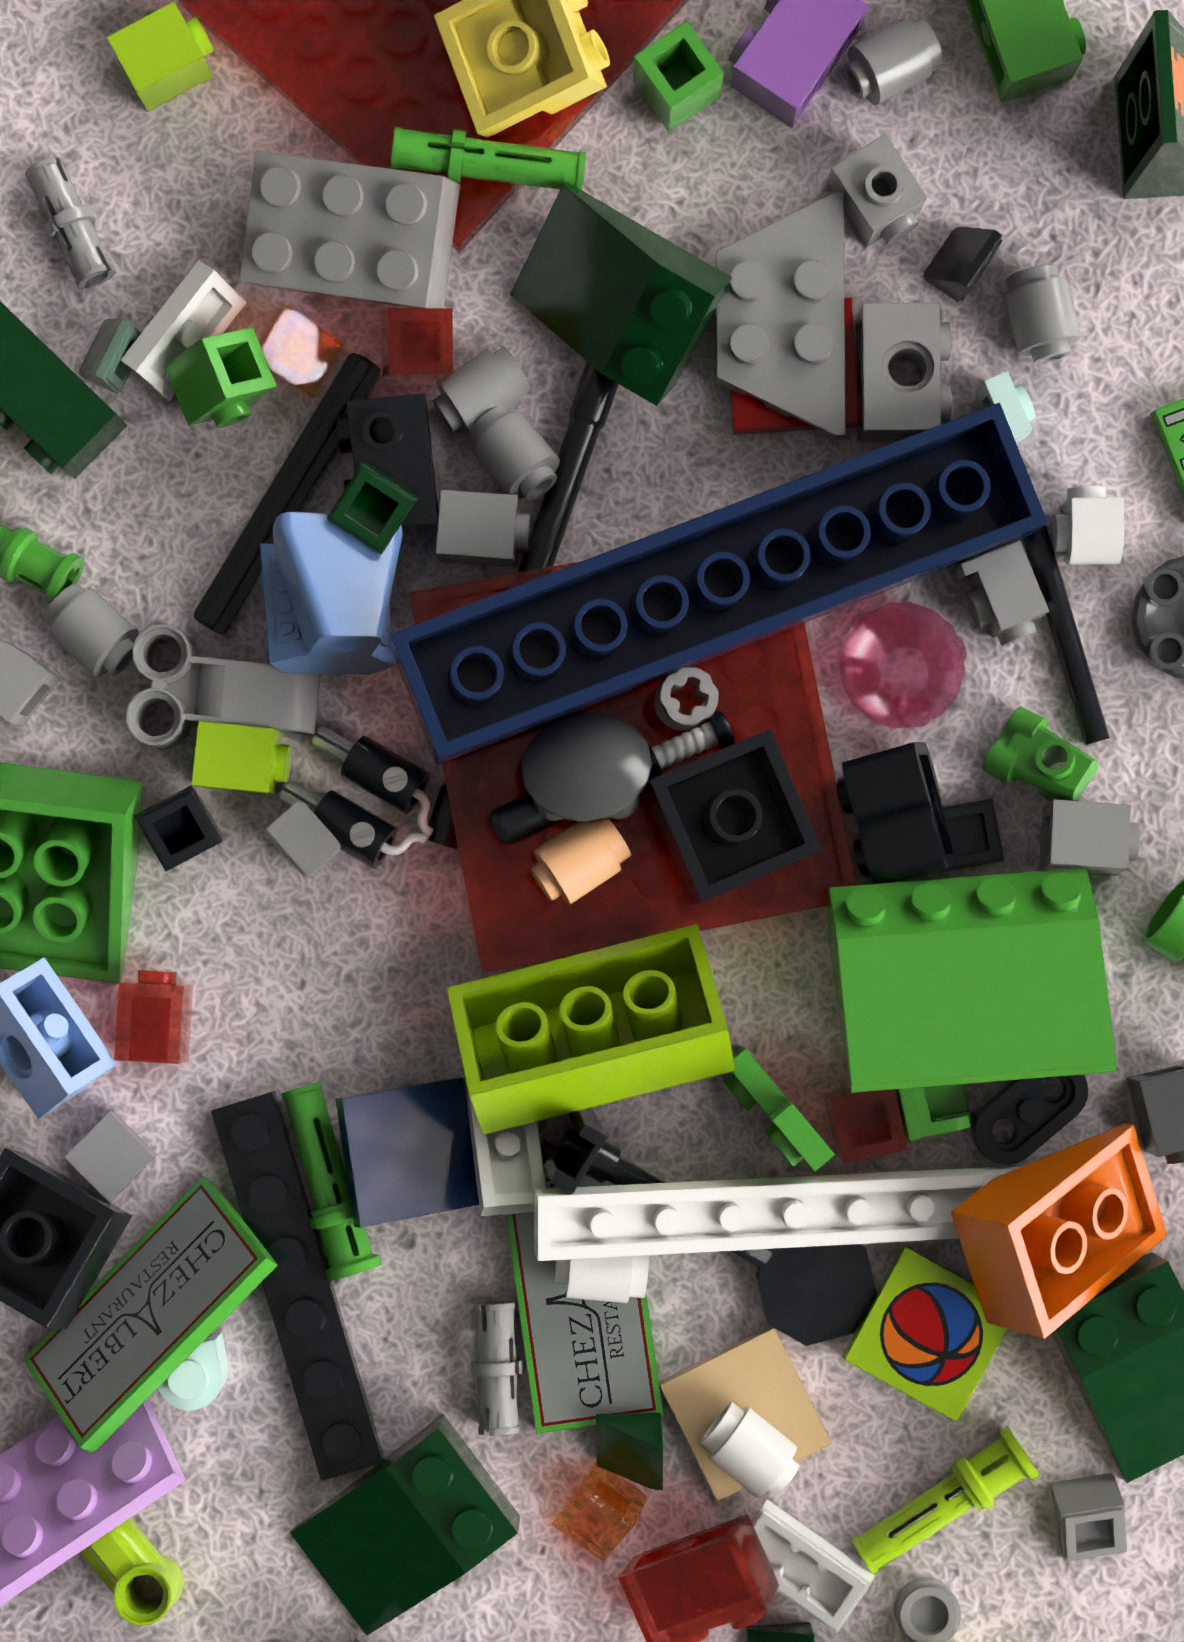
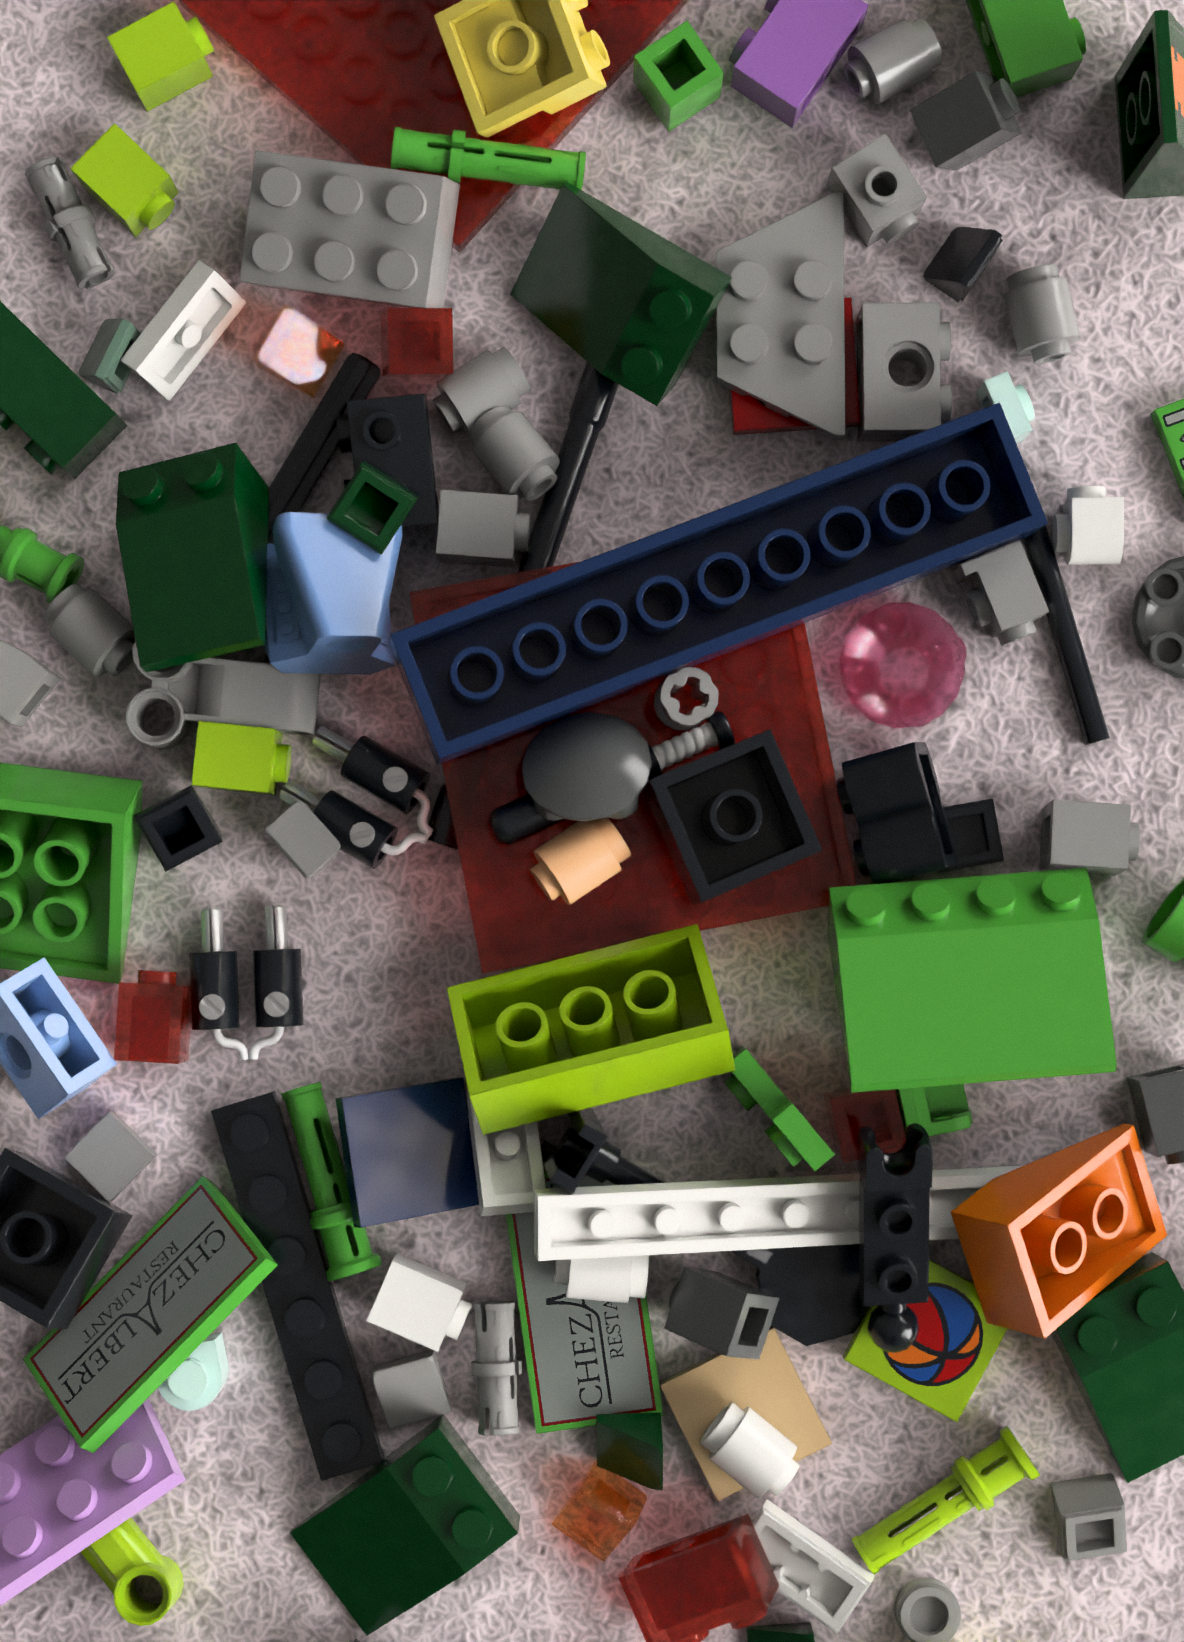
bright green brick [165,327,277,428] -> none
black plate [971,1074,1088,1165] -> none
bright green plate [982,706,1098,802] -> none
none -> lime brick [70,123,179,237]
none -> dark green slope [116,442,269,672]
none -> black piece [189,905,303,1060]
none -> white brick [366,1253,472,1352]
none -> light grey slope [370,1349,452,1429]
none -> dark grey brick [664,1267,779,1360]
none -> black plate [857,1123,933,1353]
none -> dark grey brick [910,71,1022,171]

